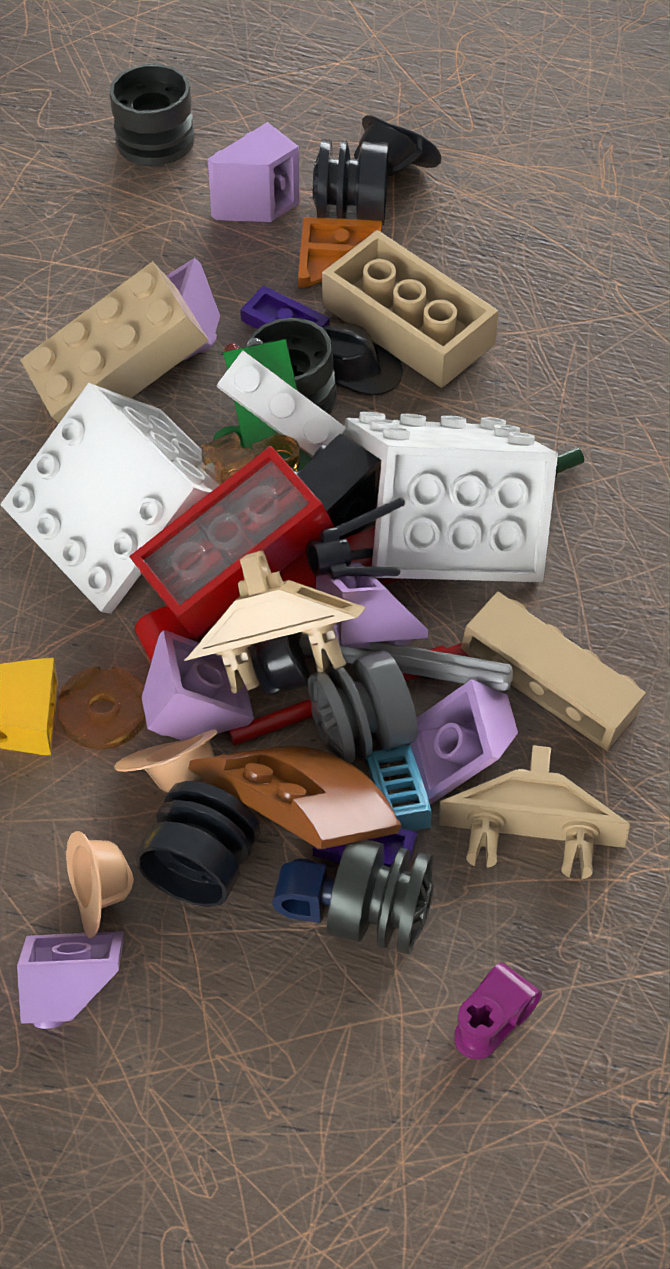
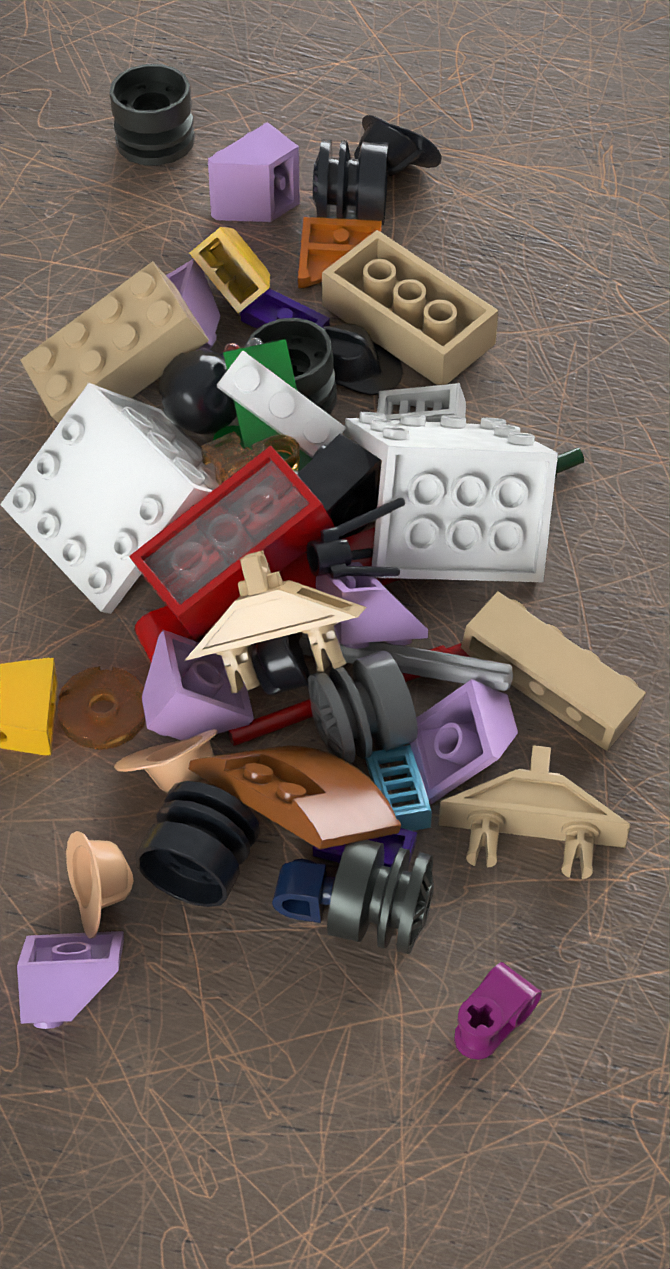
none -> black cylinder [159,348,237,434]
none -> yellow torso [189,227,270,313]
none -> white slope [377,383,466,422]

